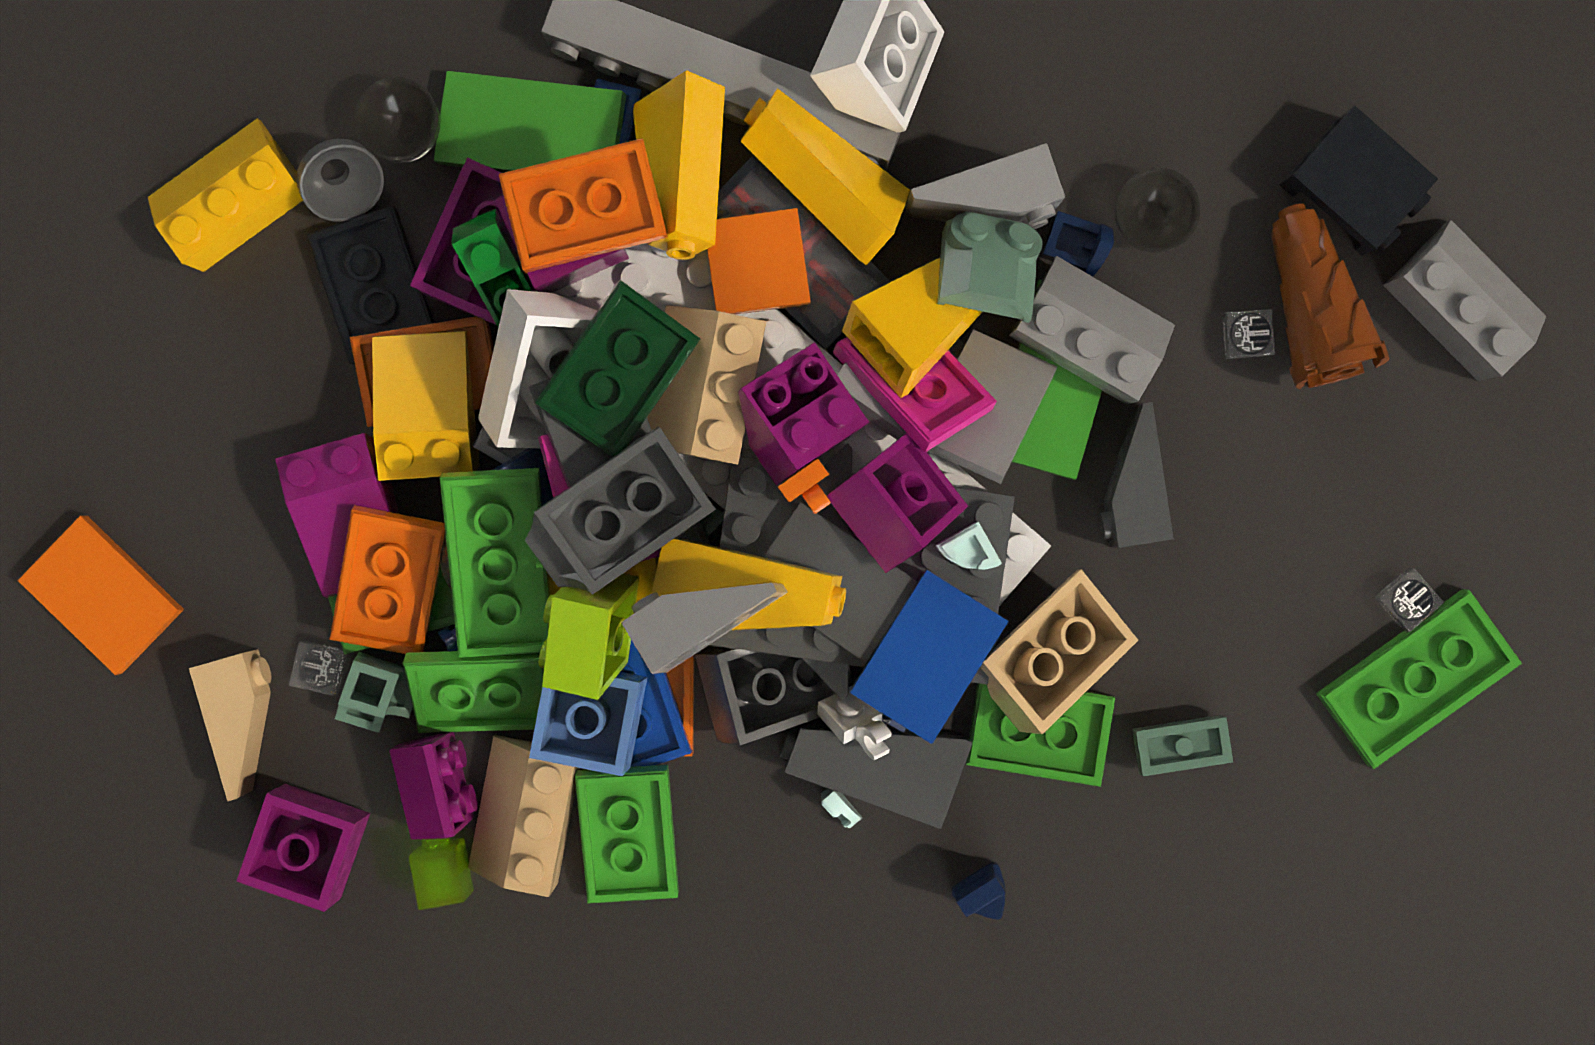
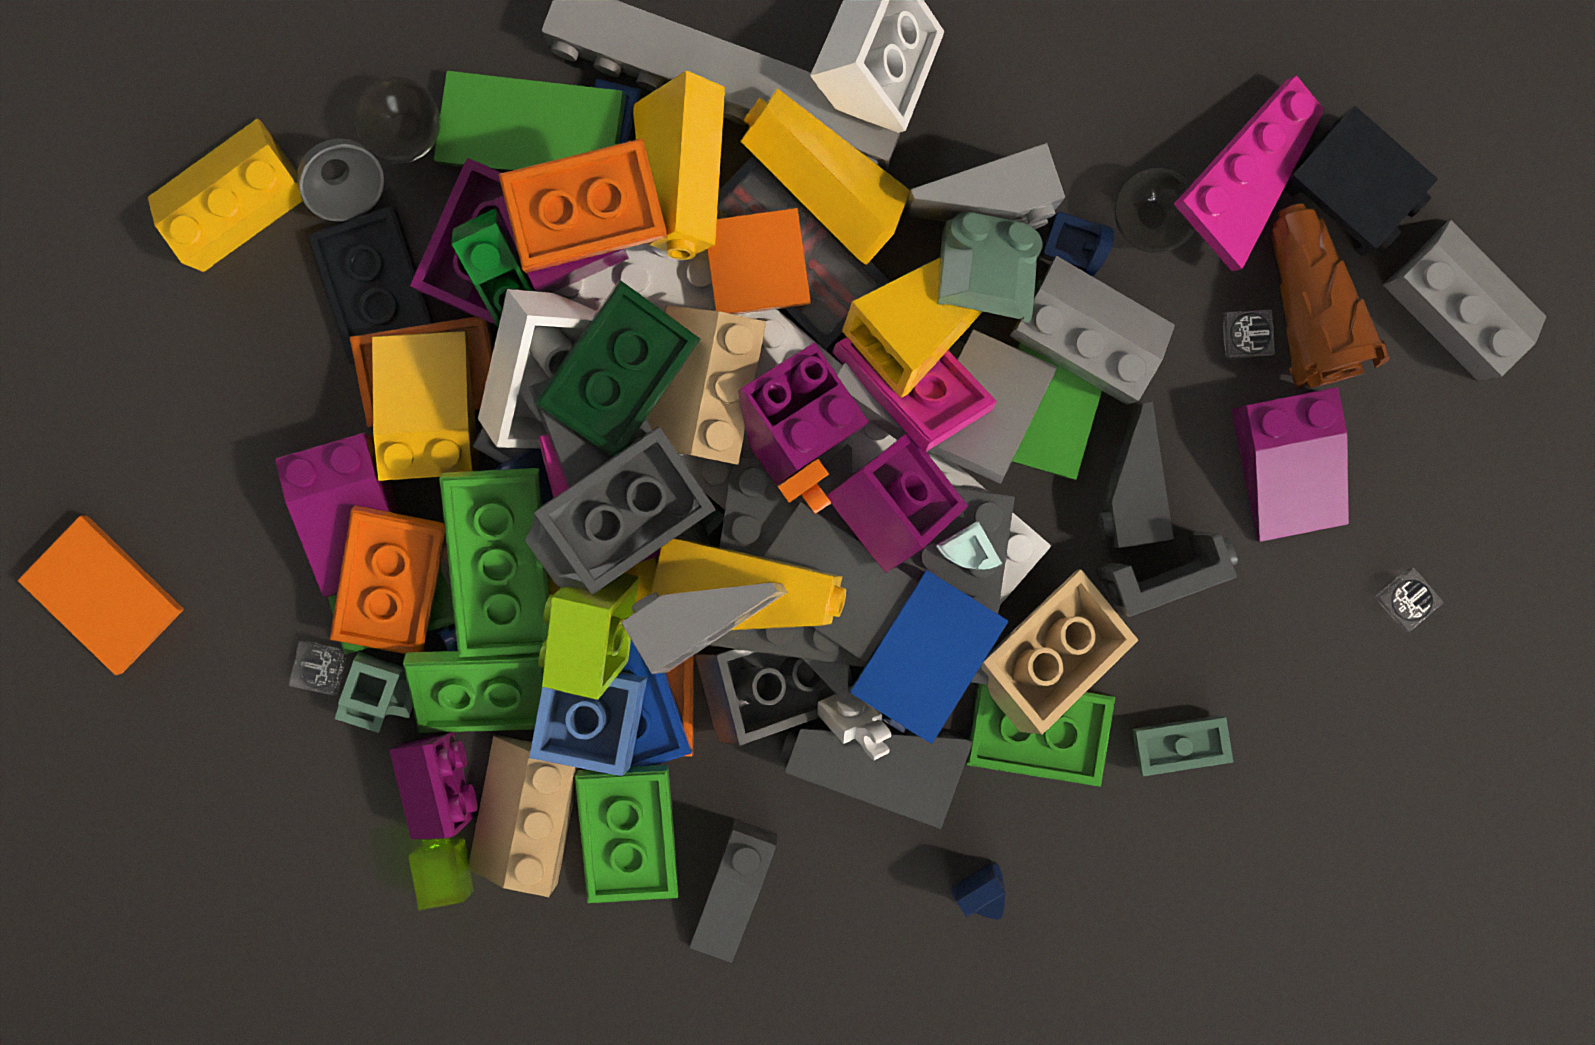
tan slope [189,649,271,801] -> none
magenta brick [236,783,370,912] -> none
light aqua tile [821,788,862,828] -> none
bright green tile [1316,589,1522,769] -> none
none -> dark grey slope [689,819,778,963]
none -> dark grey panel [1095,531,1238,617]
none -> dark pink wing [1174,75,1325,271]
none -> slope [1231,387,1349,542]

